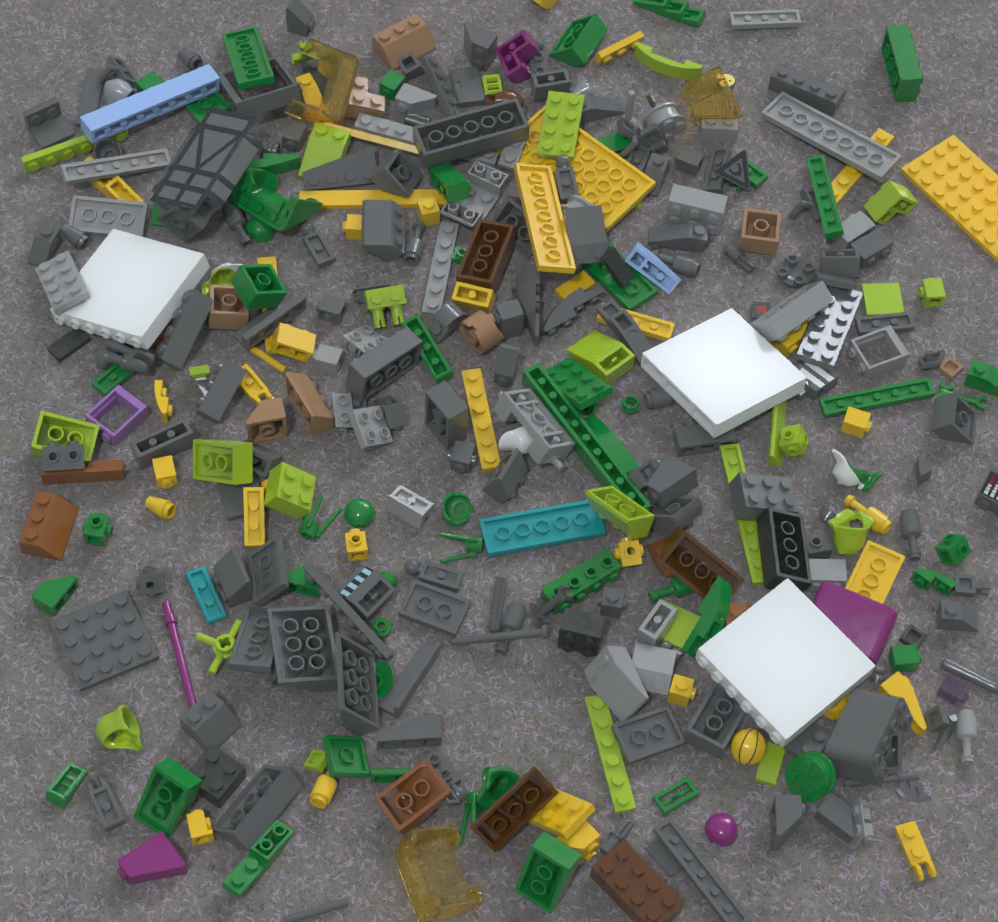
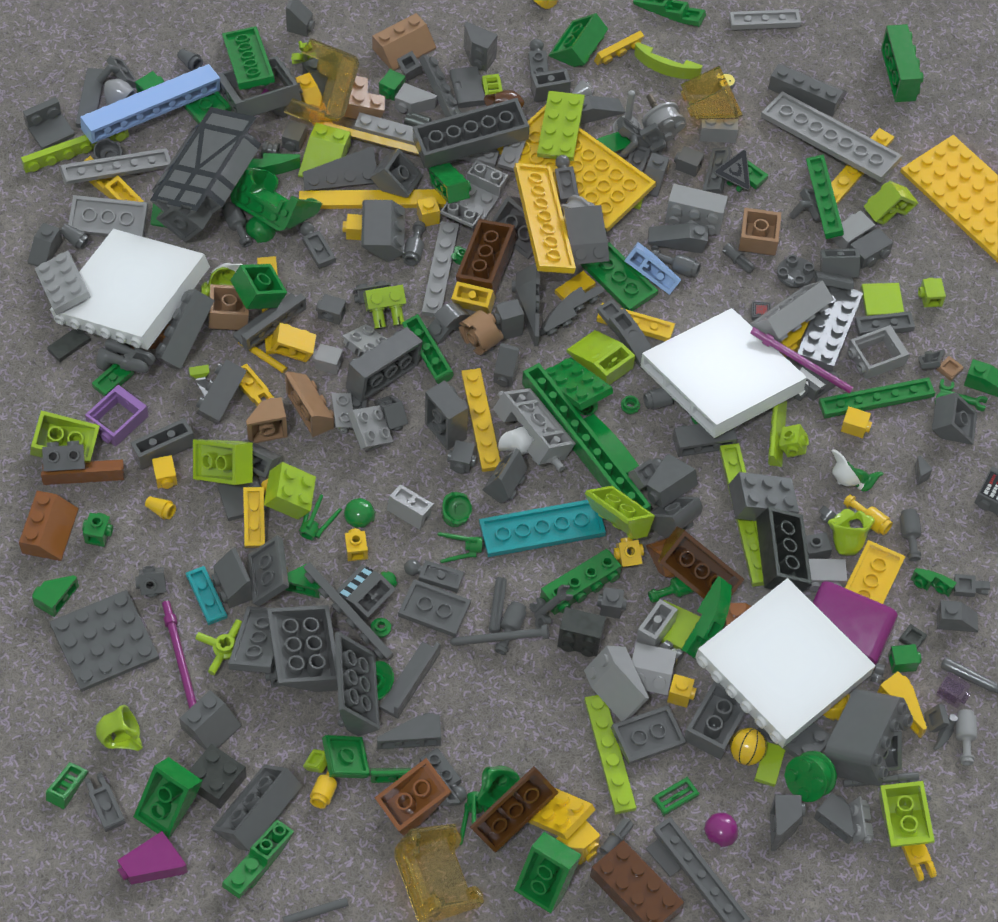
yellow slope [154,380,173,423] -> none
yellow brick [186,809,214,846] -> none
magenta brick [495,29,540,84] -> none
pearl dark grey tile [600,246,633,287] -> none
green brick [934,533,972,566] -> none
none -> magenta bar [750,327,853,394]
none -> lime slope [879,781,935,848]

